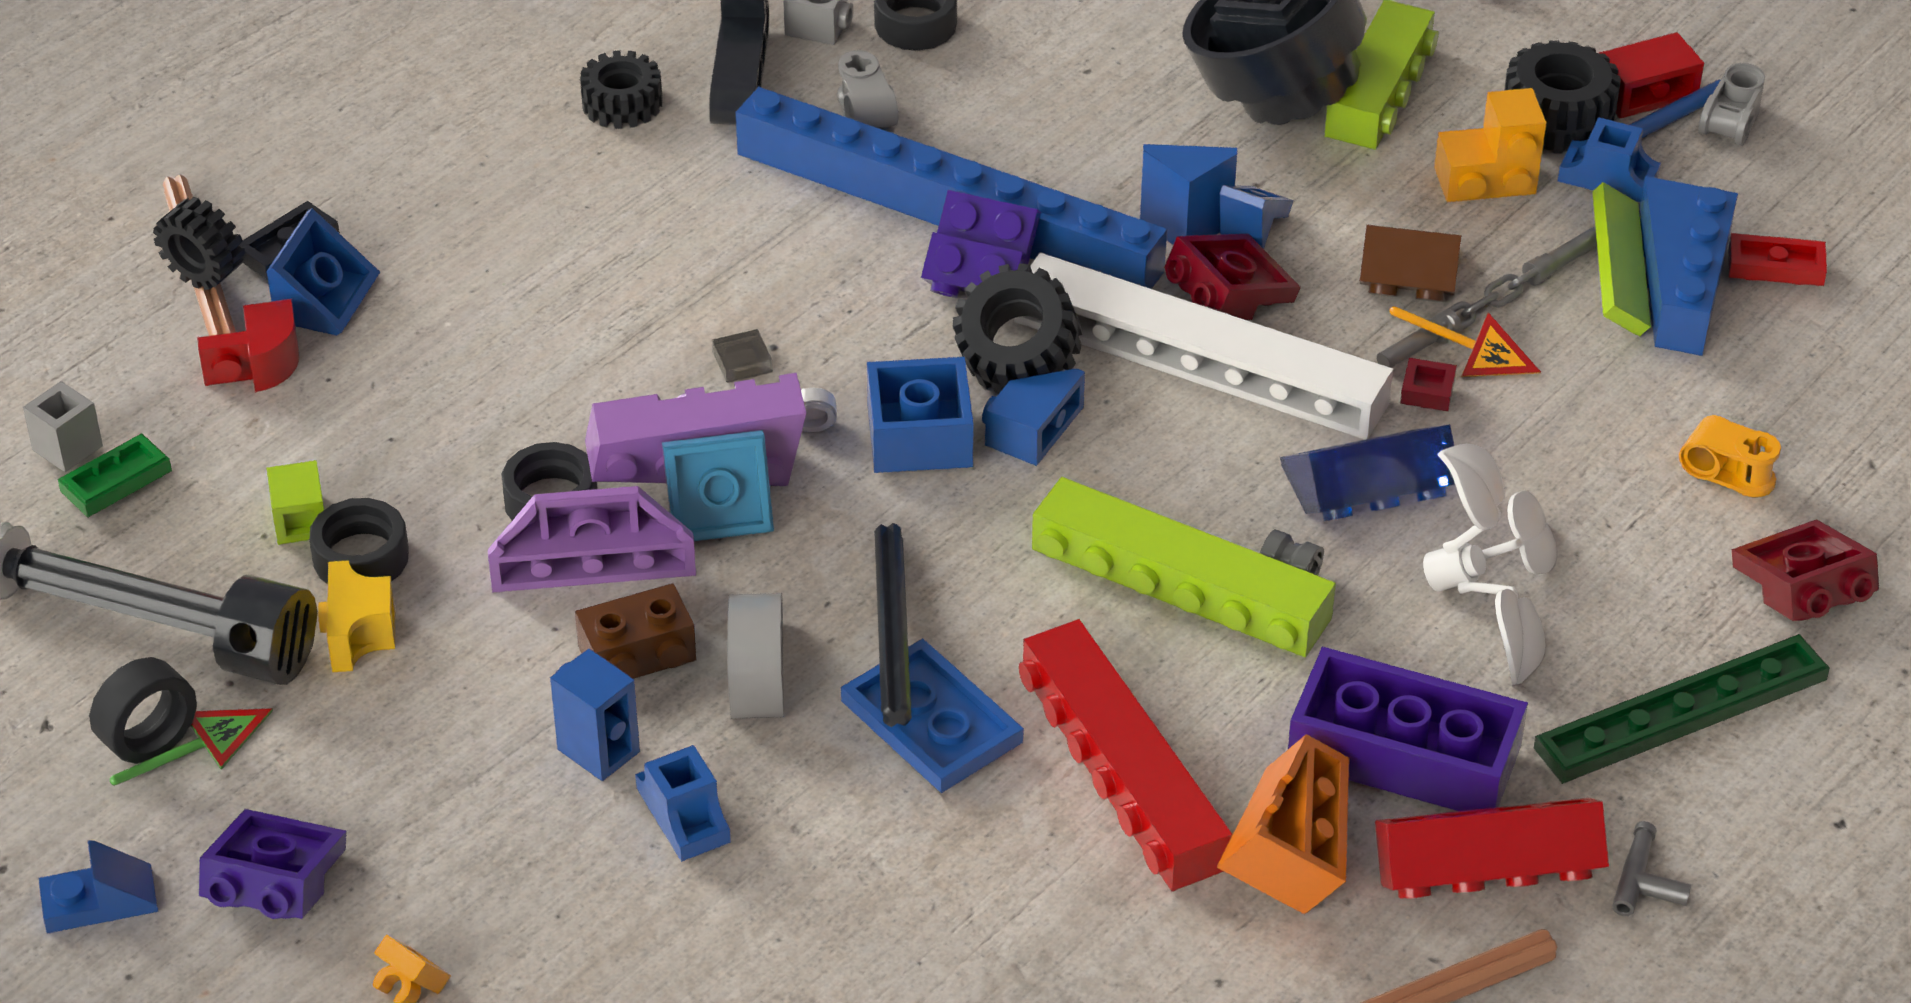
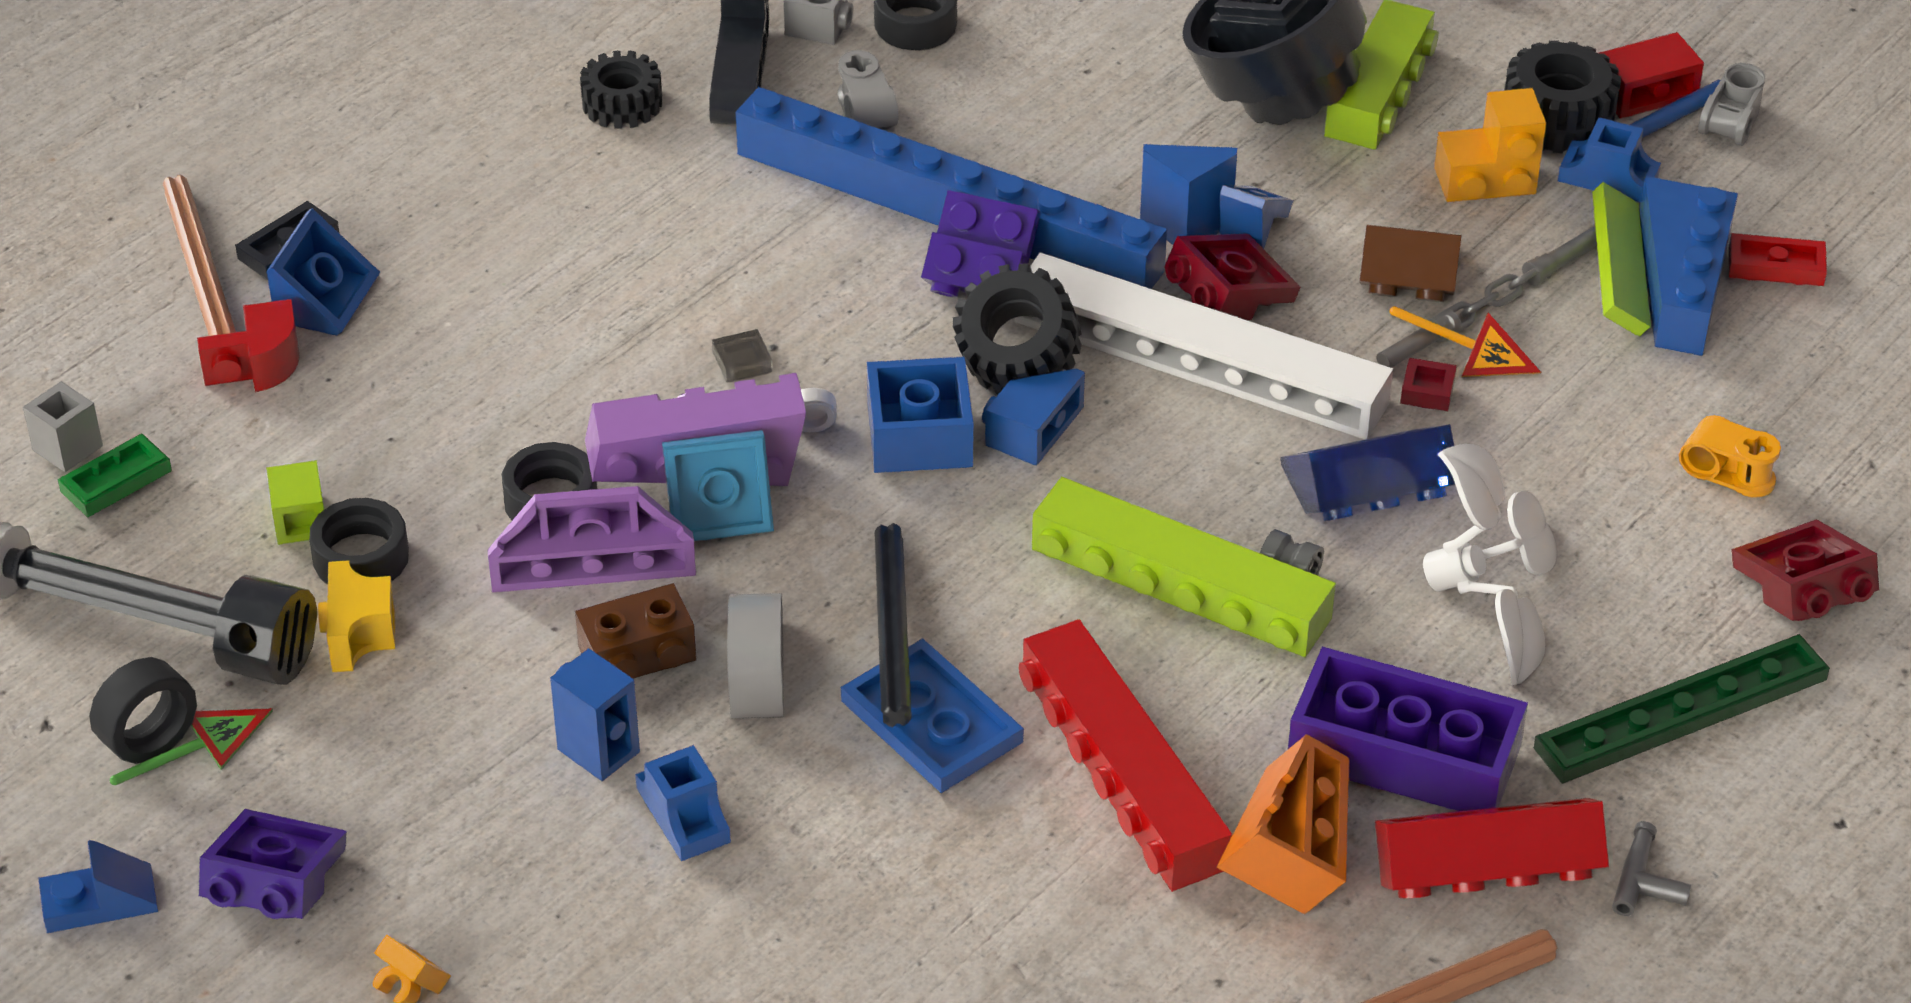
black tyre [153,197,245,290] -> none

